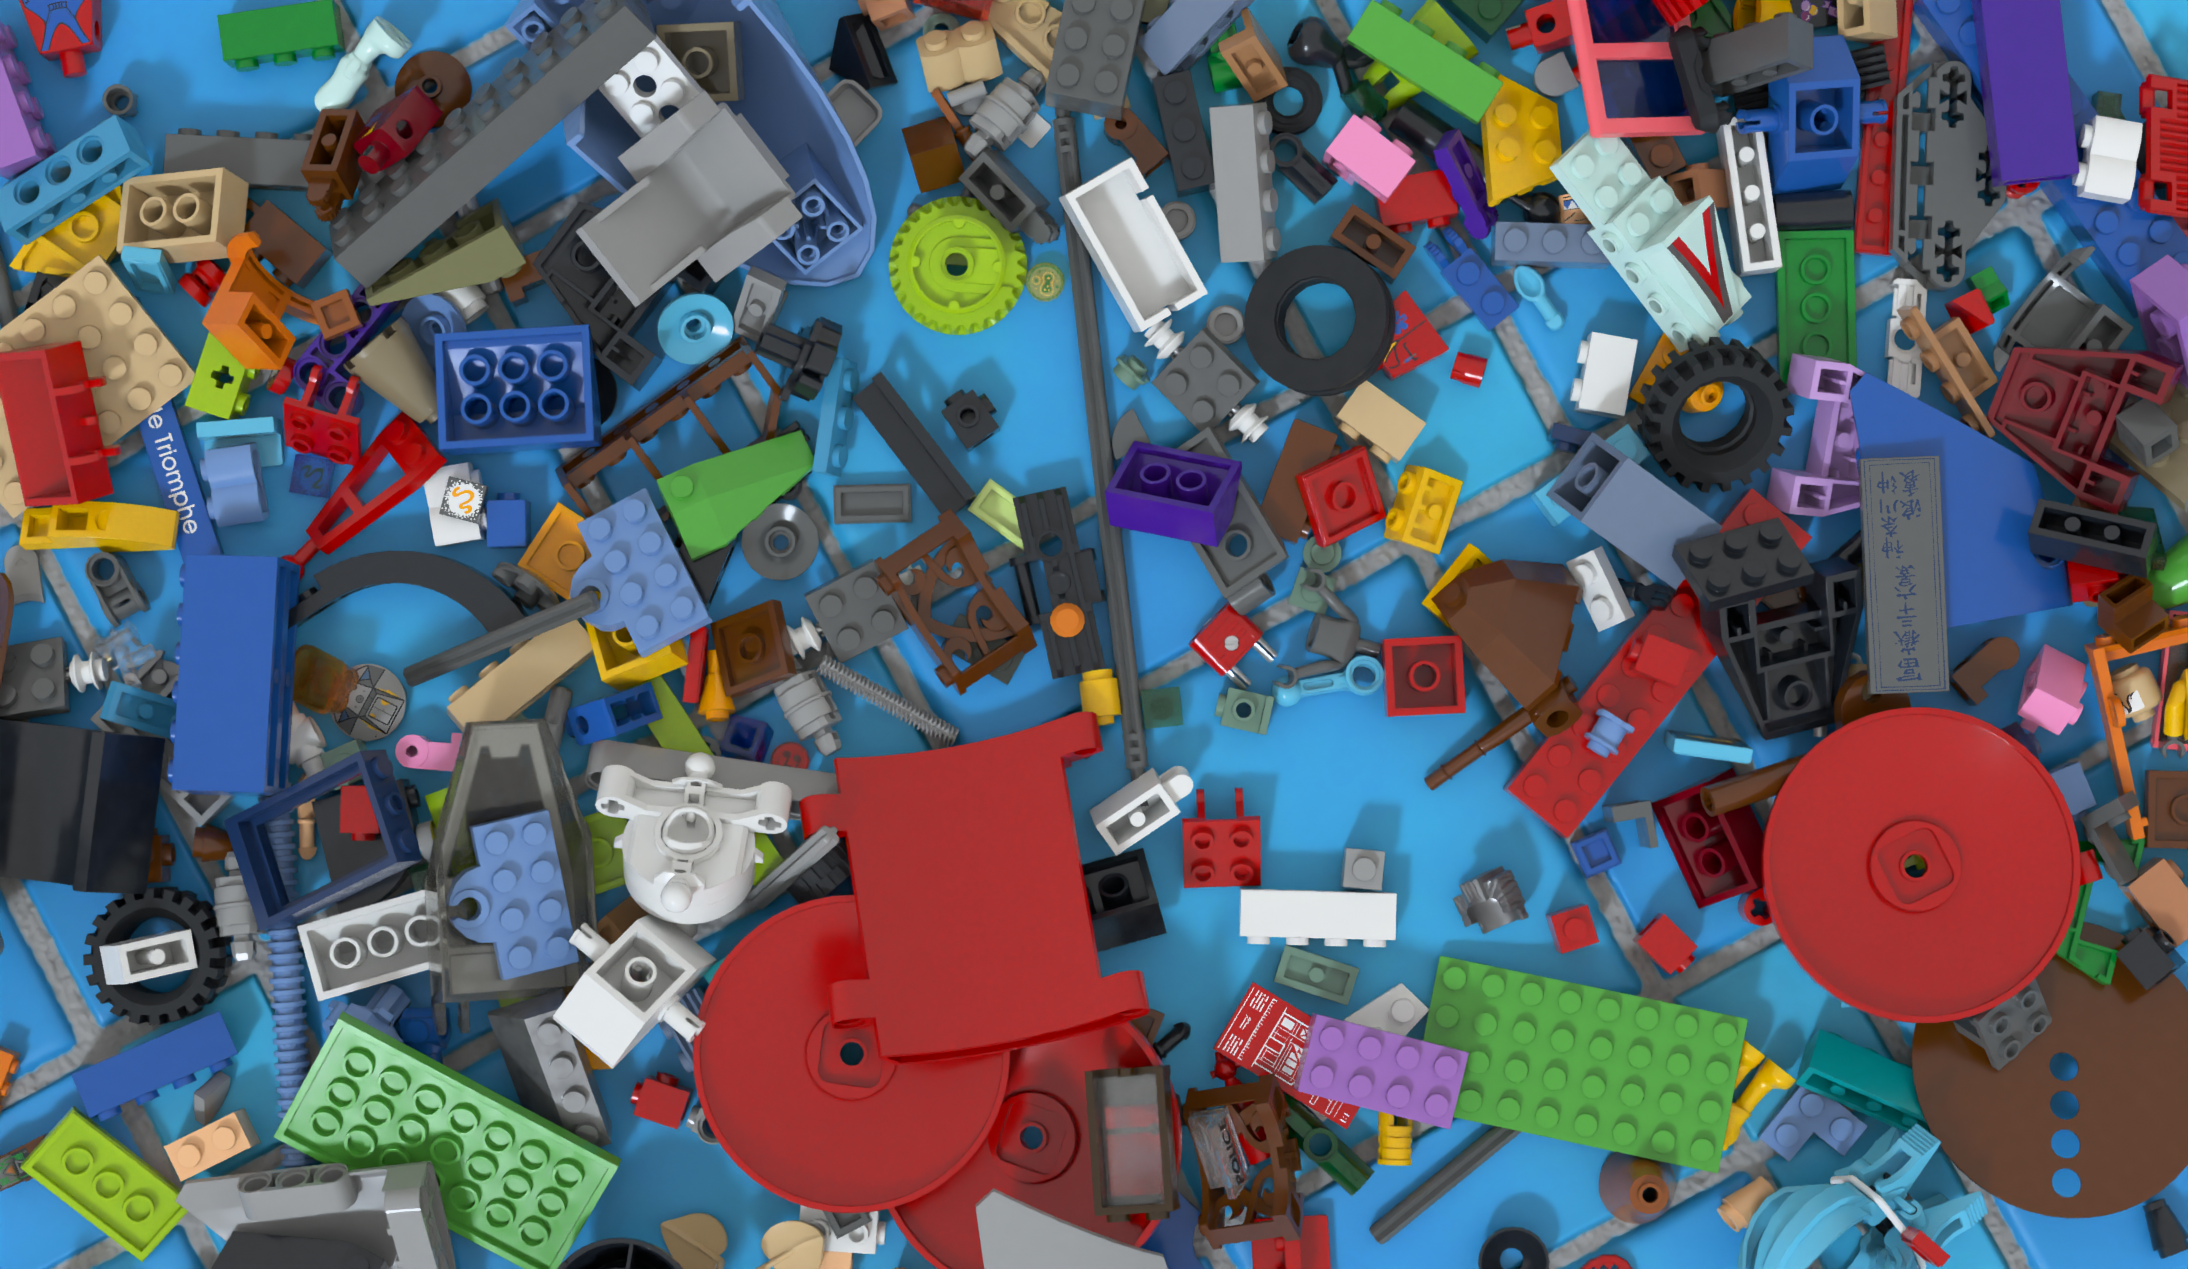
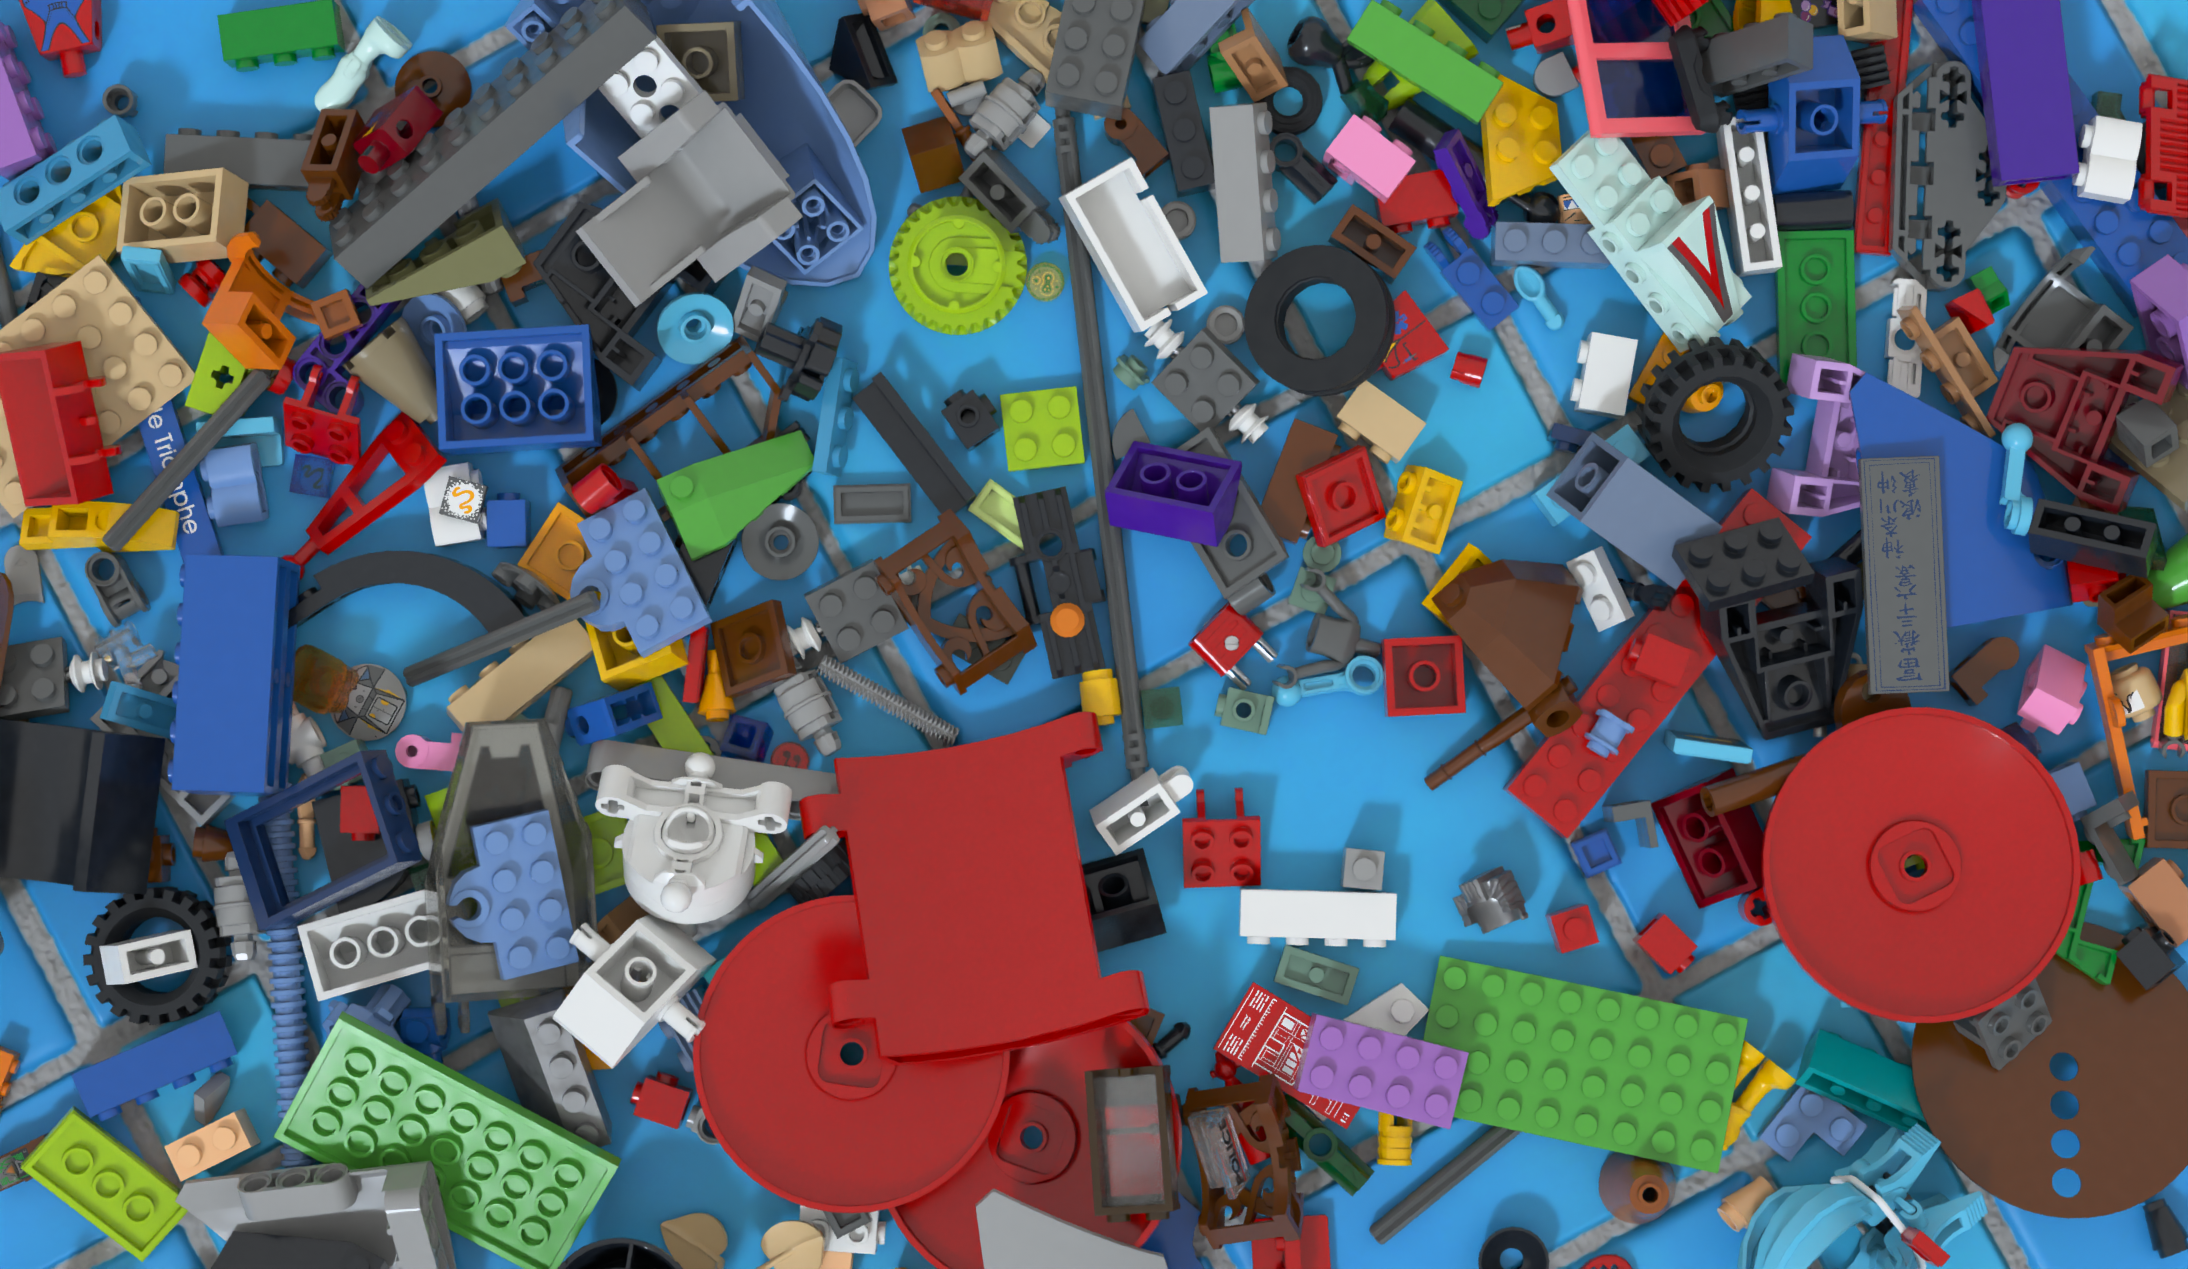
none -> dark grey axle [102,369,271,552]
none -> red piece [571,463,639,514]
none -> lime plate [1000,386,1085,472]
none -> medium azure piece [1999,423,2033,536]

